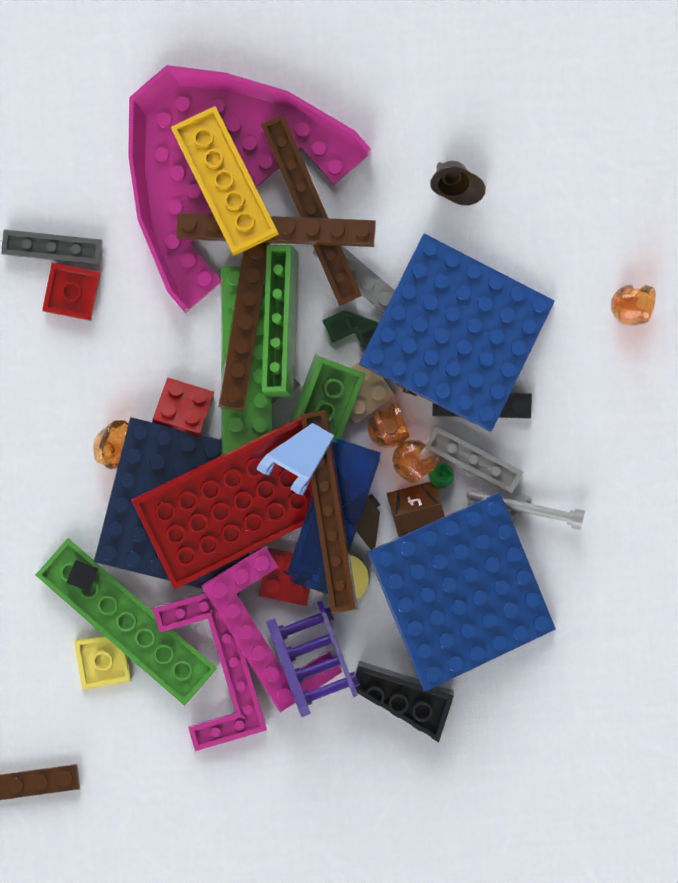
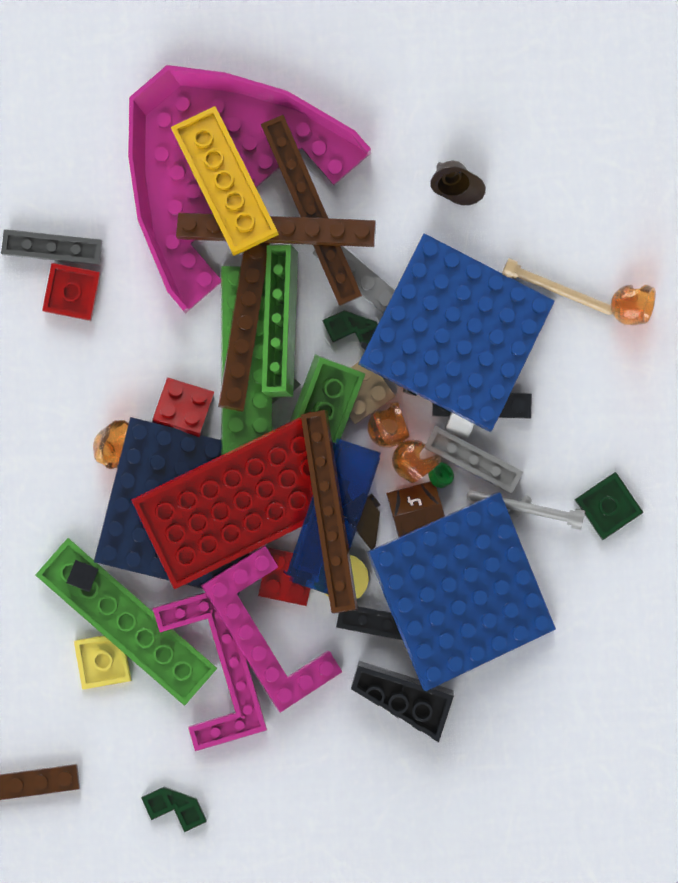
light blue flag [257,423,335,495] -> none
dark purple fence [266,600,360,717] -> none
none -> dark green tile [141,786,207,832]
none -> black plate [336,606,402,640]
none -> white tile [445,412,474,438]
none -> tan piece [502,258,614,315]
none -> dark green tile [574,472,644,540]

